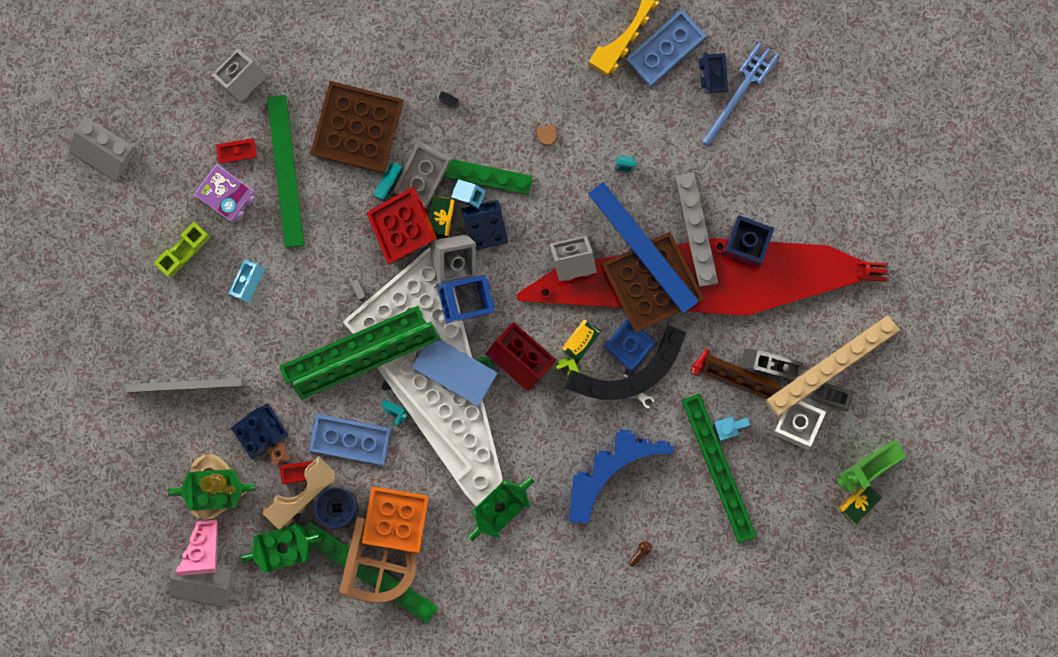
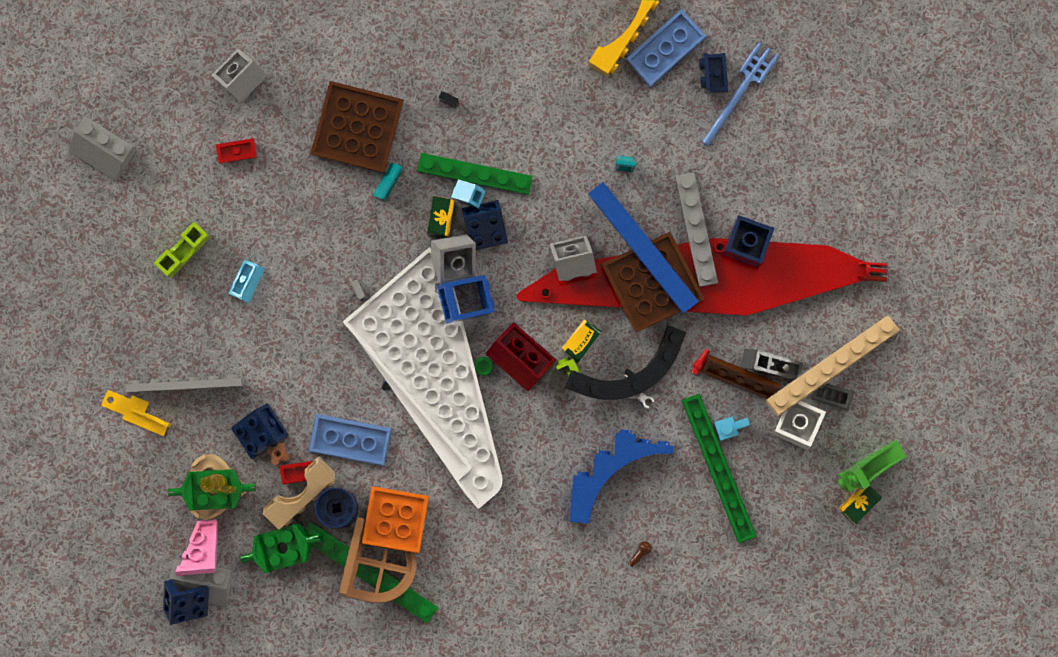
brick [194,164,256,223] -> none
green tile [267,95,305,248] -> none
green plate [279,306,427,384] -> none
green plate [293,321,440,400] -> none
red plate [366,187,437,264] -> none
teal bracket [381,399,407,427] -> none
light grey tile [393,141,452,210] -> none
medium blue tile [412,340,498,406] -> none
green plate [468,476,535,542] -> none
medium nougat tile [536,124,557,146] -> none
blue tile [603,318,657,371] -> none
none -> yellow piece [101,390,172,436]
none -> dark blue bracket [163,580,209,625]

